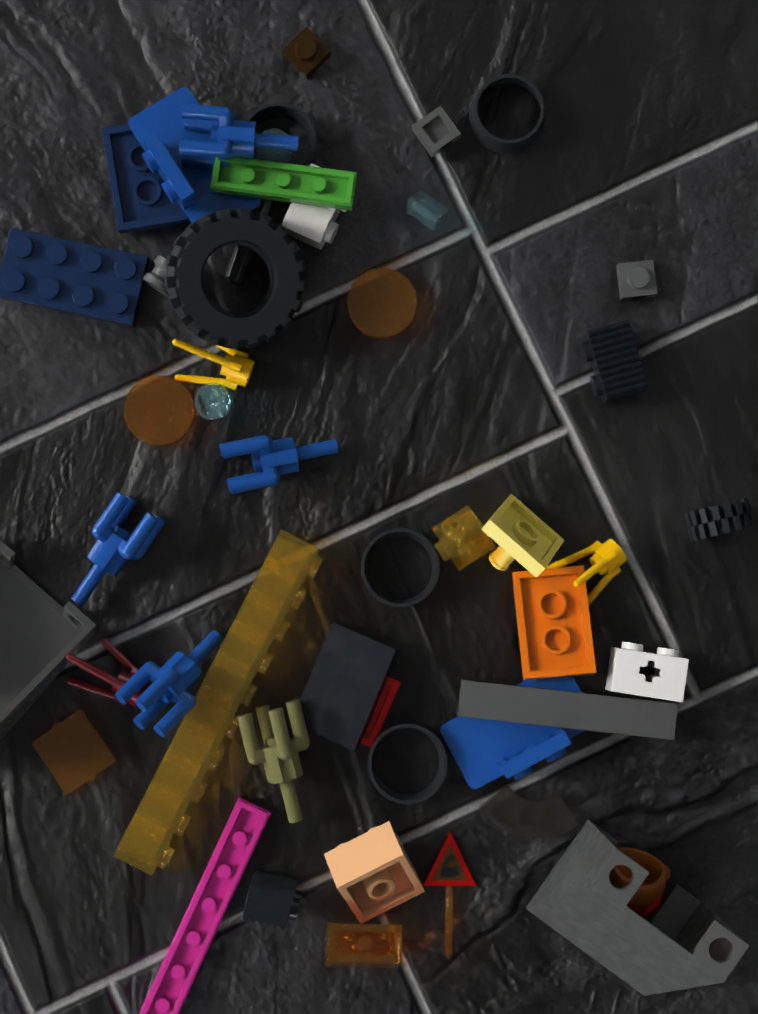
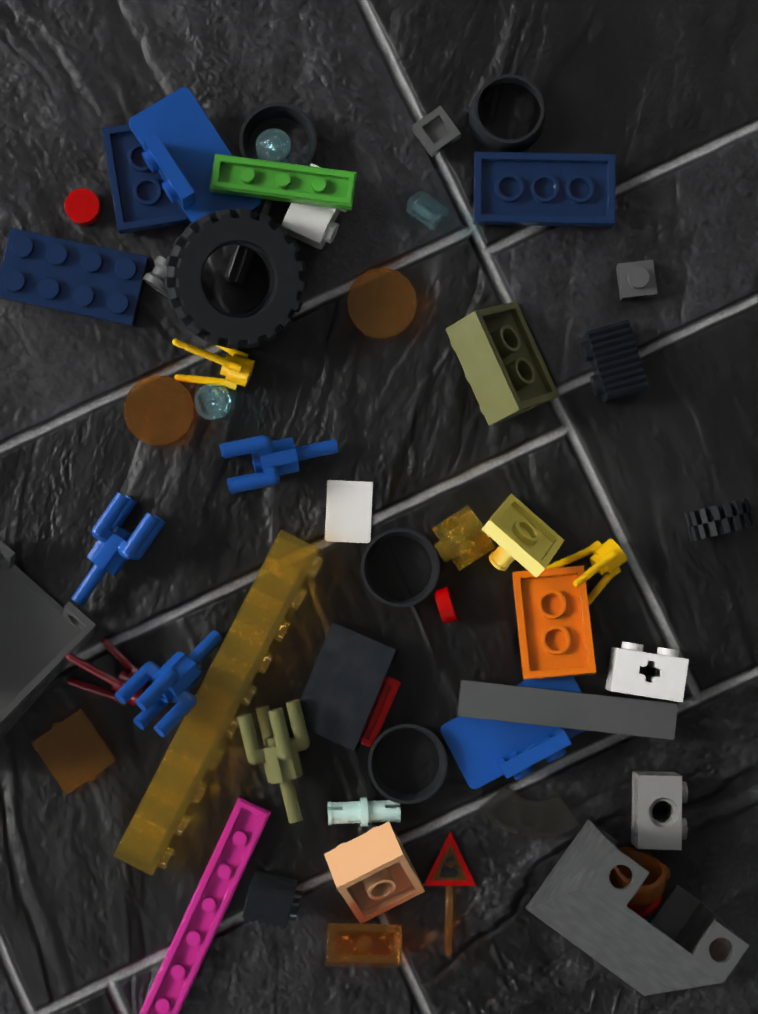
blue plant [179,103,299,167] -> none
dark brown plate [282,27,331,79] -> none
none -> red tile [64,188,102,226]
none -> white sticker [325,480,373,543]
none -> light aqua pin [327,797,401,827]
none -> red tile [434,586,458,624]
none -> olive slope [445,301,560,426]
none -> dark blue plate [473,152,616,227]
none -> light grey brick [631,771,688,850]

